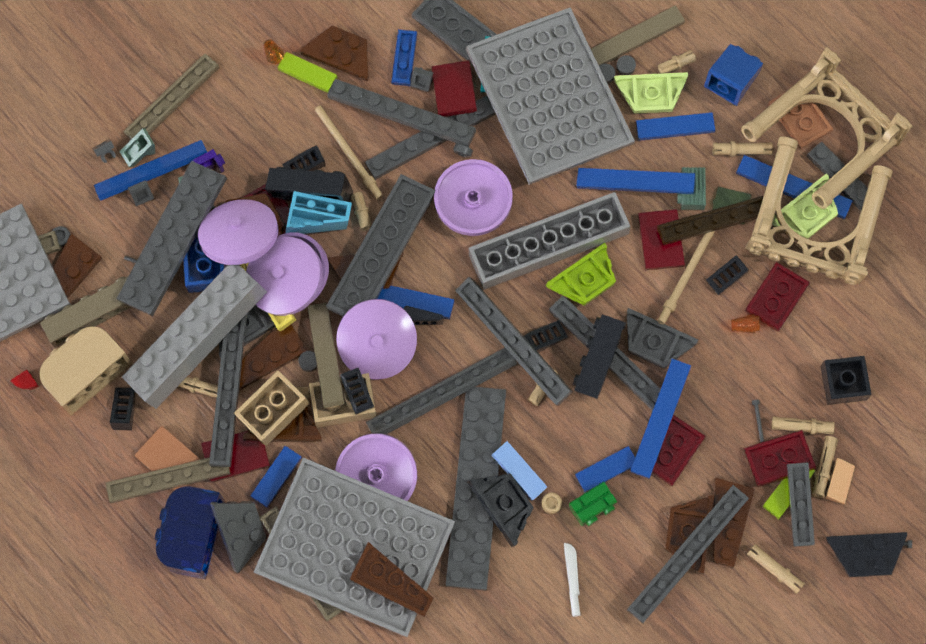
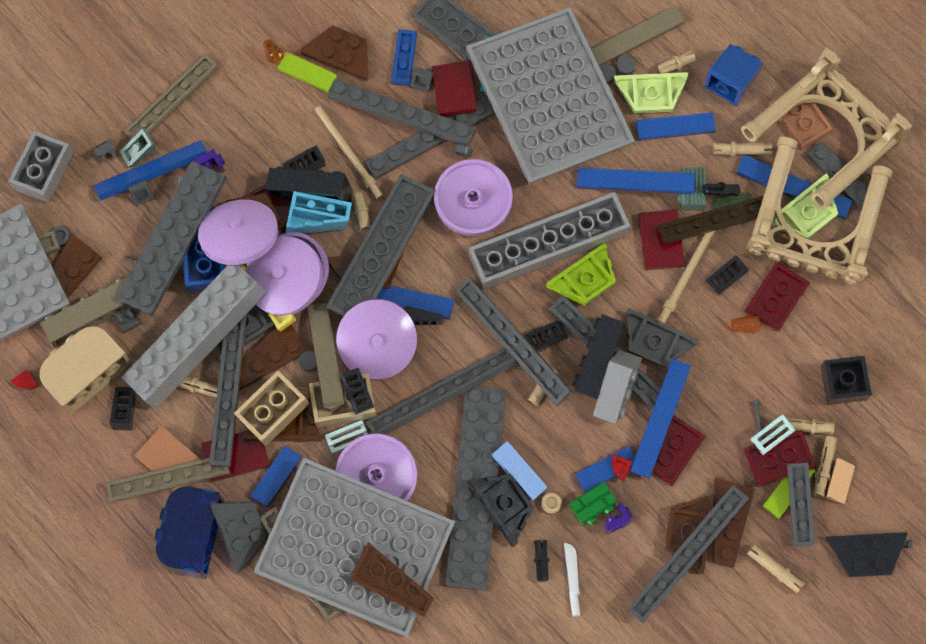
none -> light grey brick [8,131,74,203]
none -> dark grey tile [114,306,141,333]
none -> light aqua tile [325,420,368,455]
none -> black axle [533,540,550,582]
none -> light grey wedge [593,350,642,424]
none -> dark purple bracket [604,503,632,534]
none -> red tile [612,454,632,481]
none -> black axle [702,182,740,197]
none -> light aqua tile [750,414,796,455]

